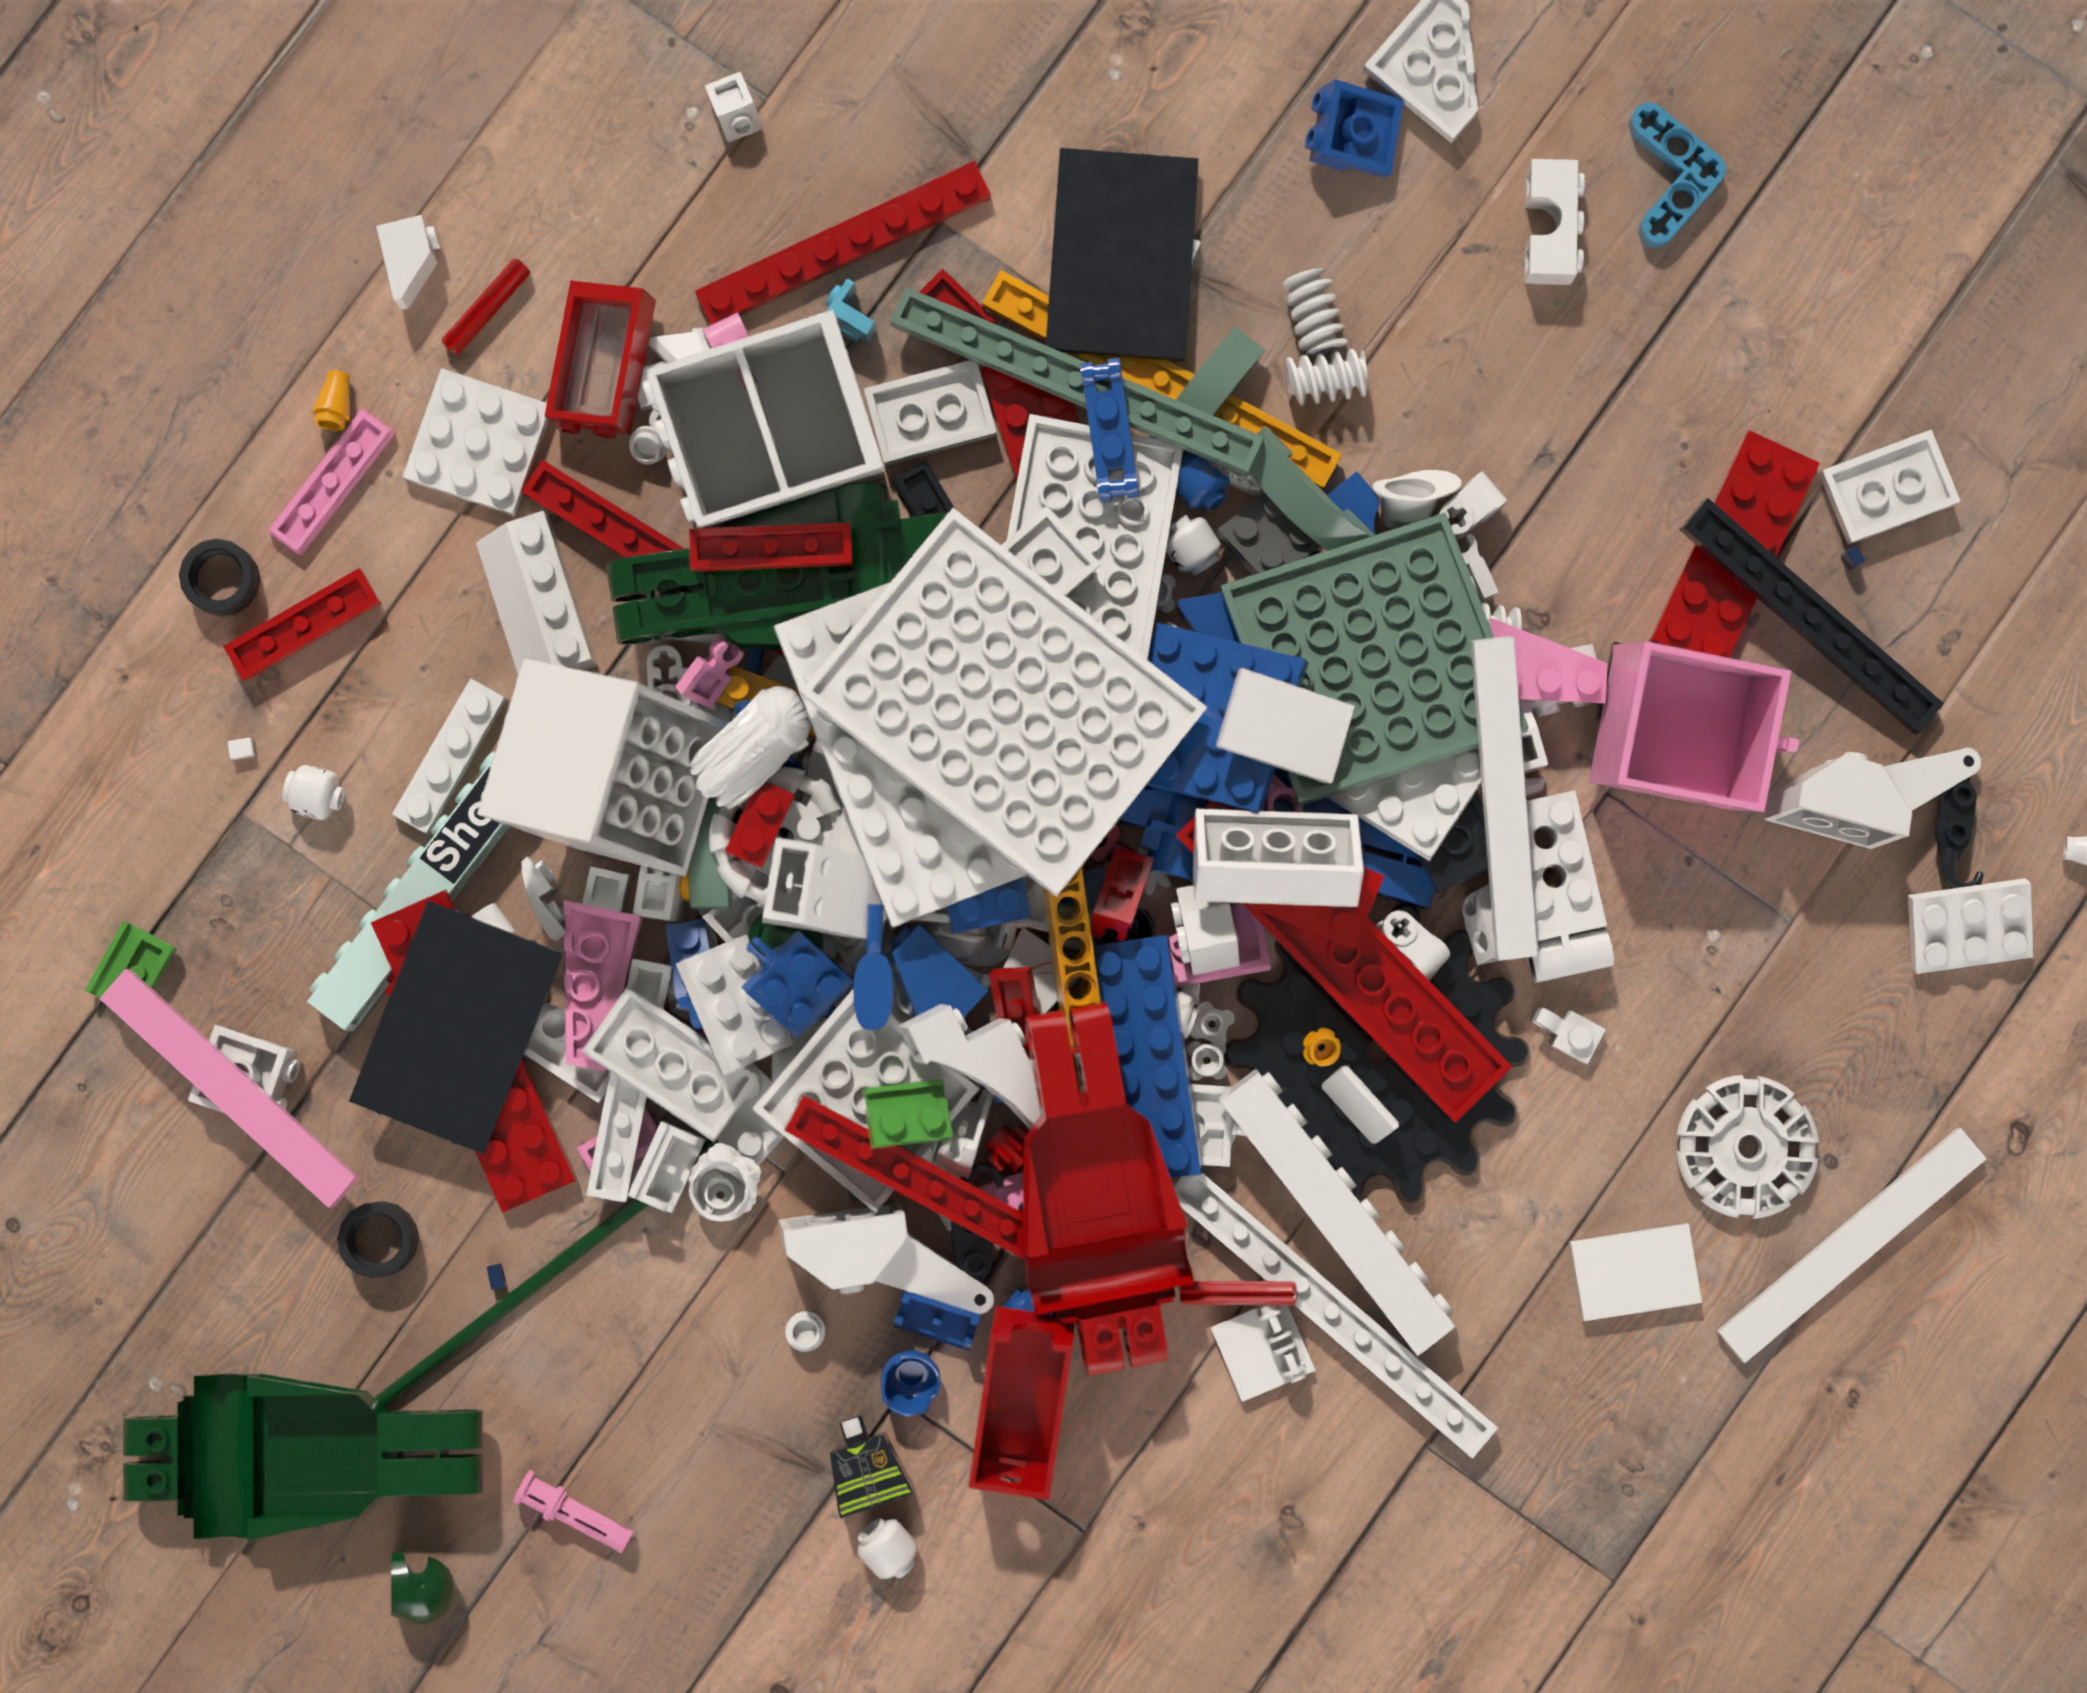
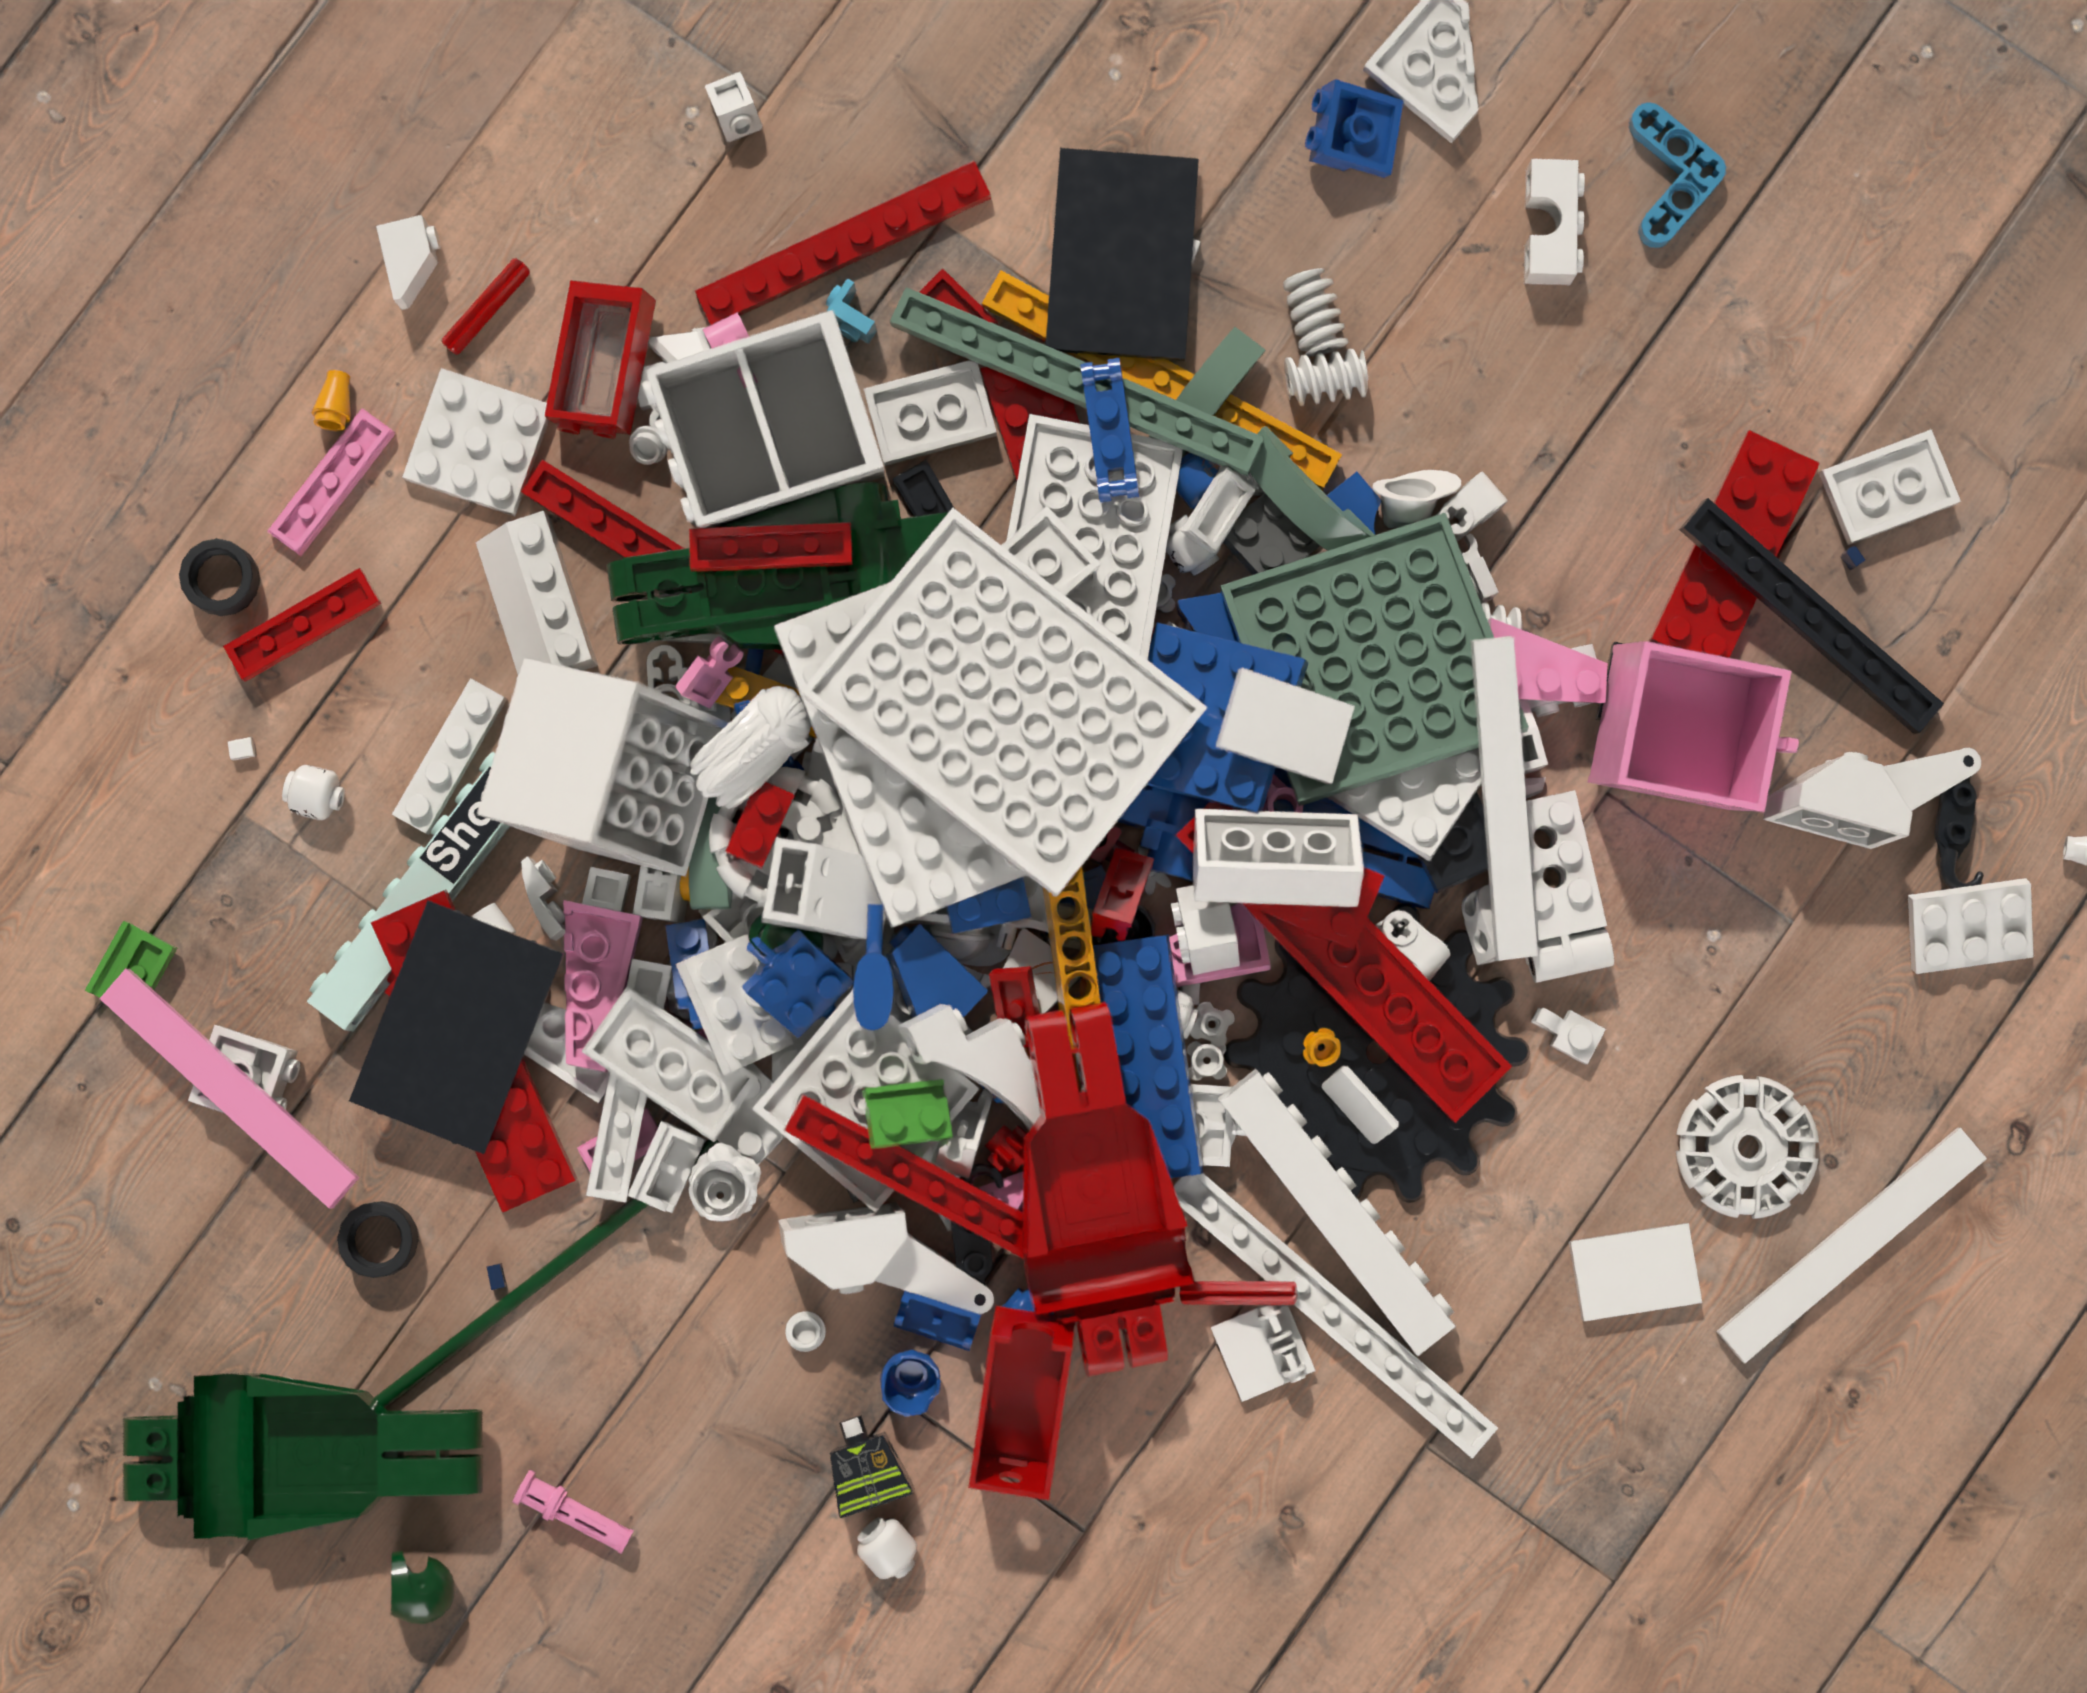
none -> white tile [1181,466,1256,554]

